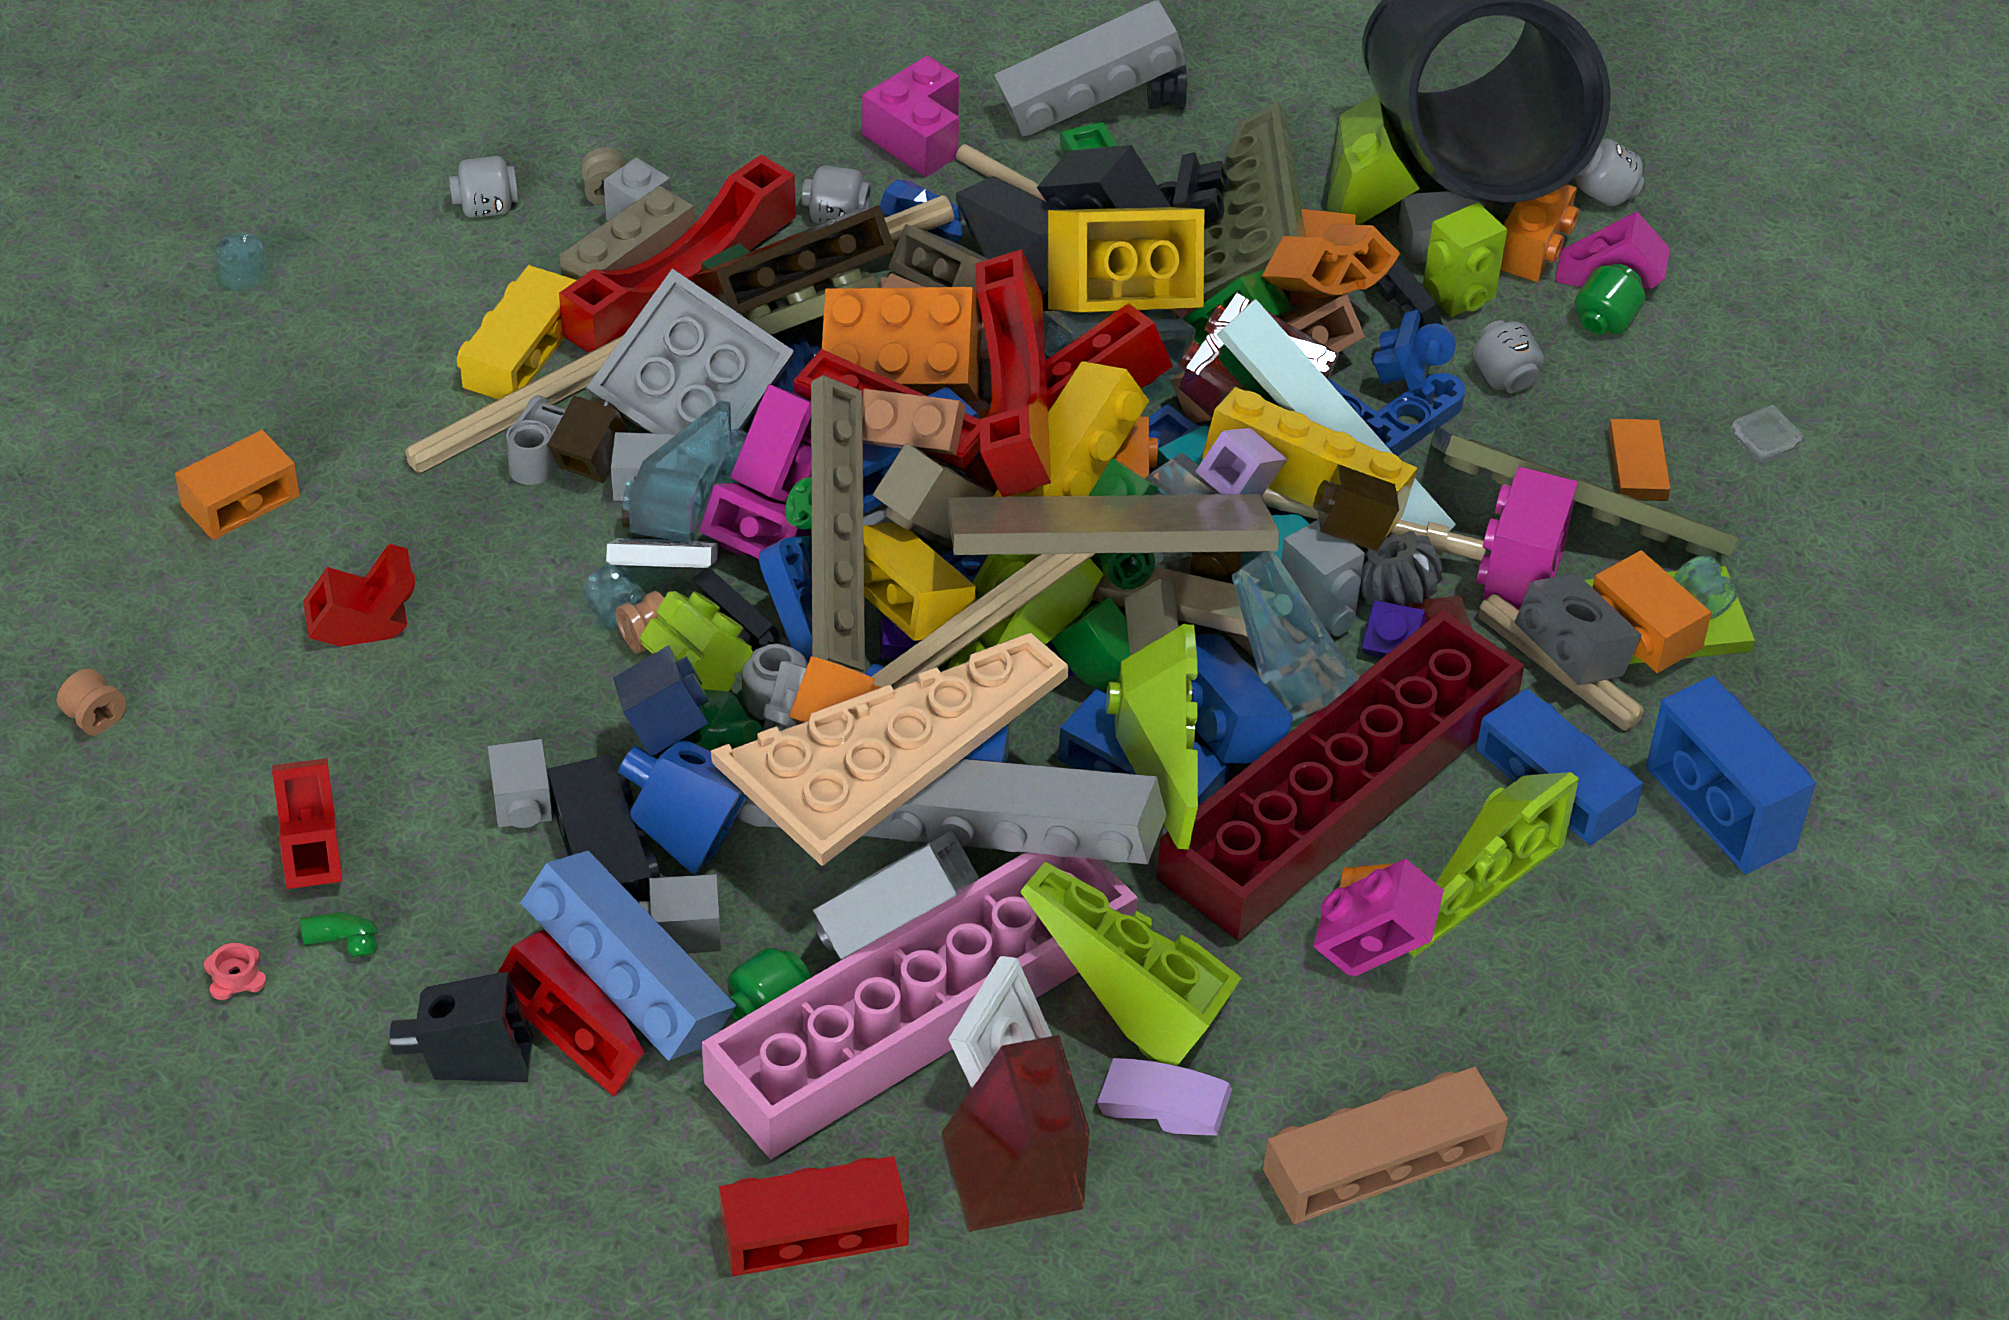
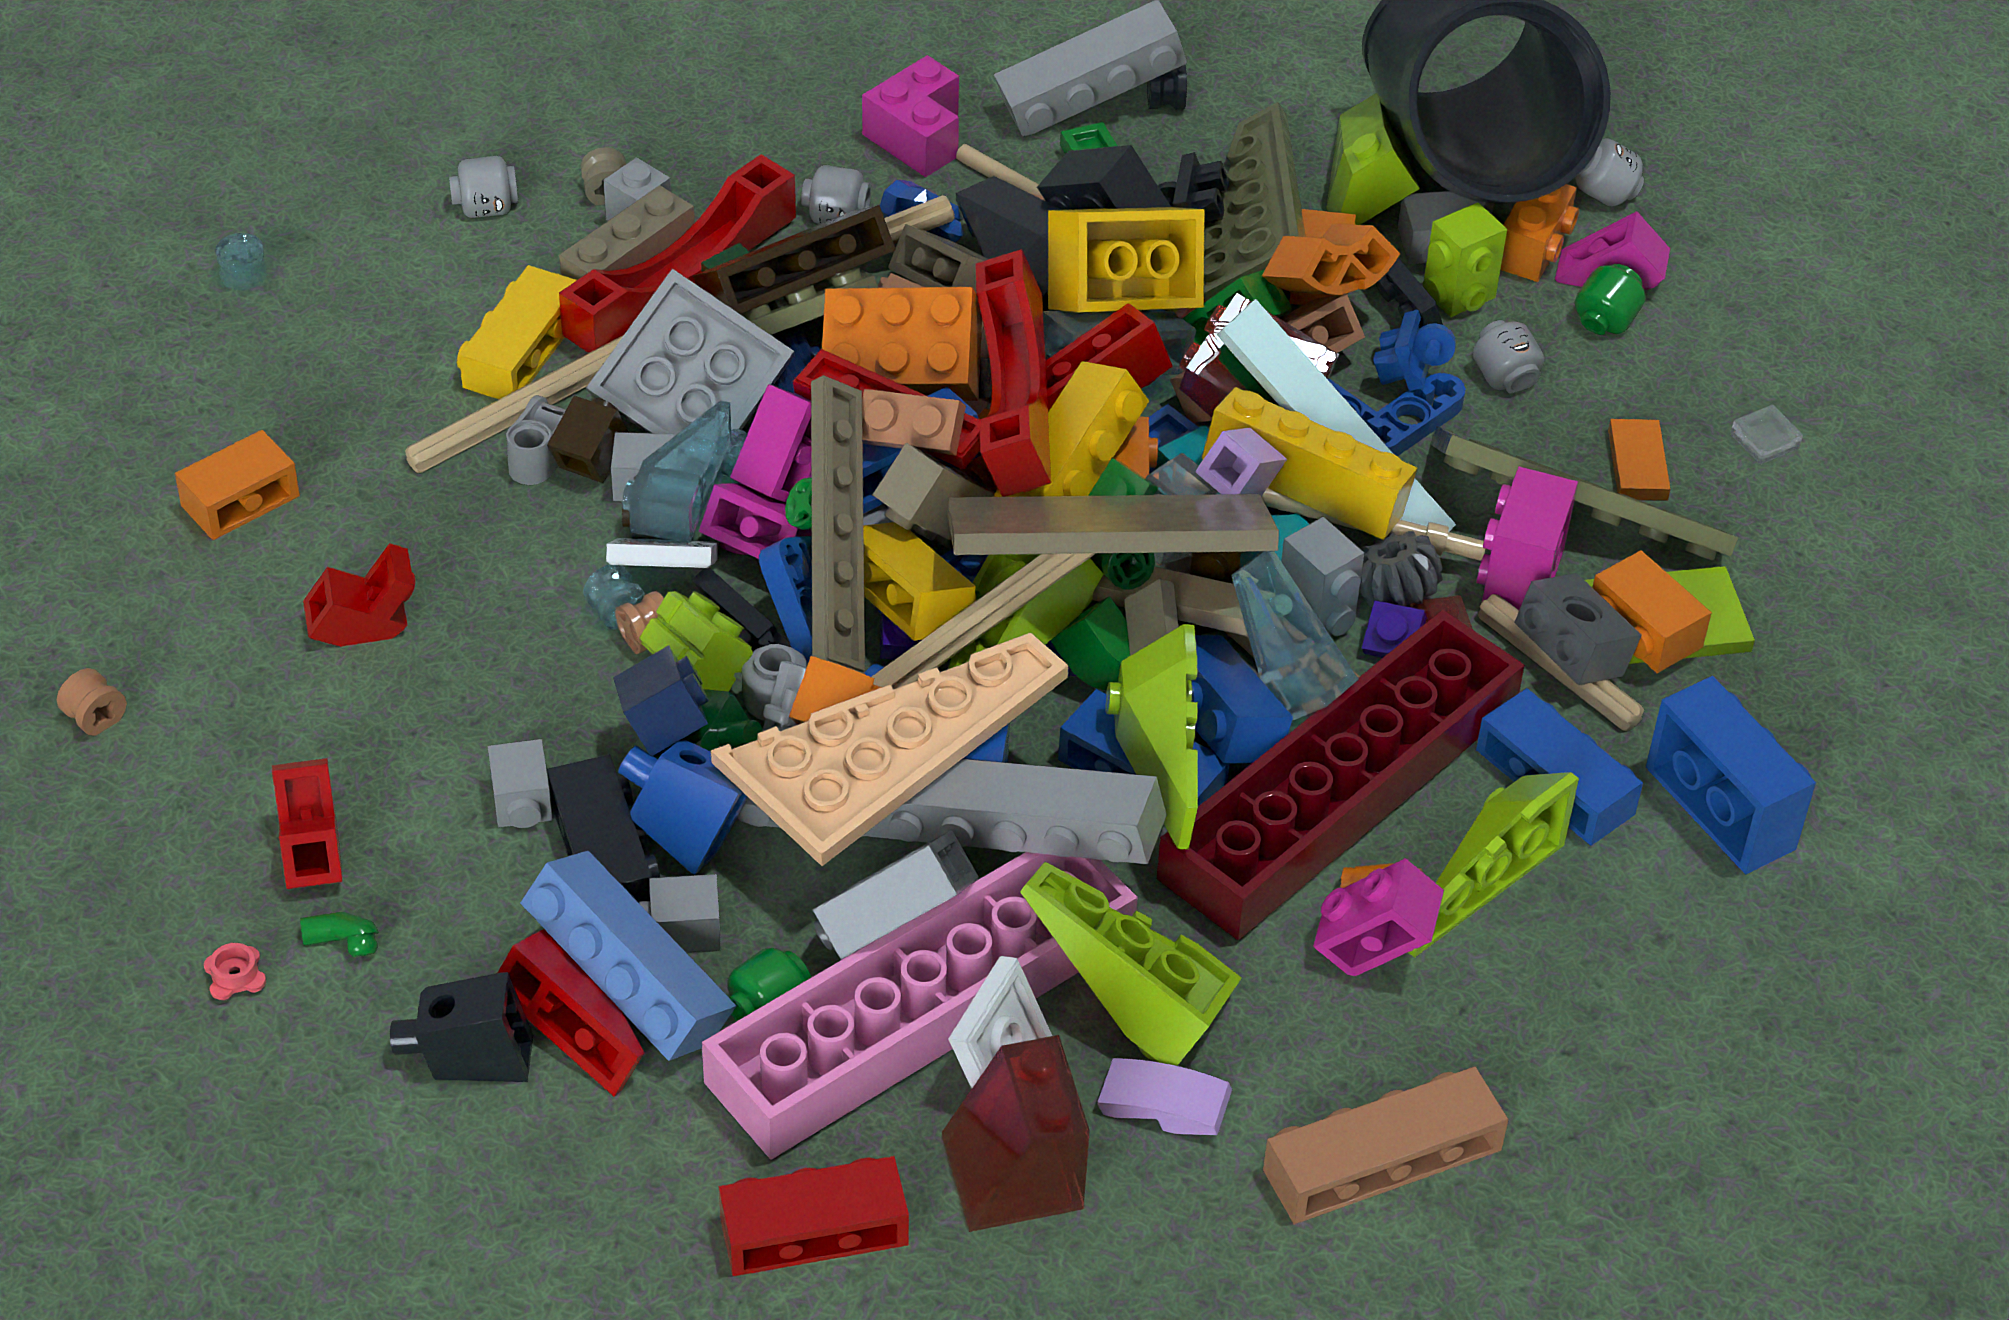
dark brown brick [1313,464,1399,552] -> none
clear light blue wheel [1673,555,1738,619] -> none

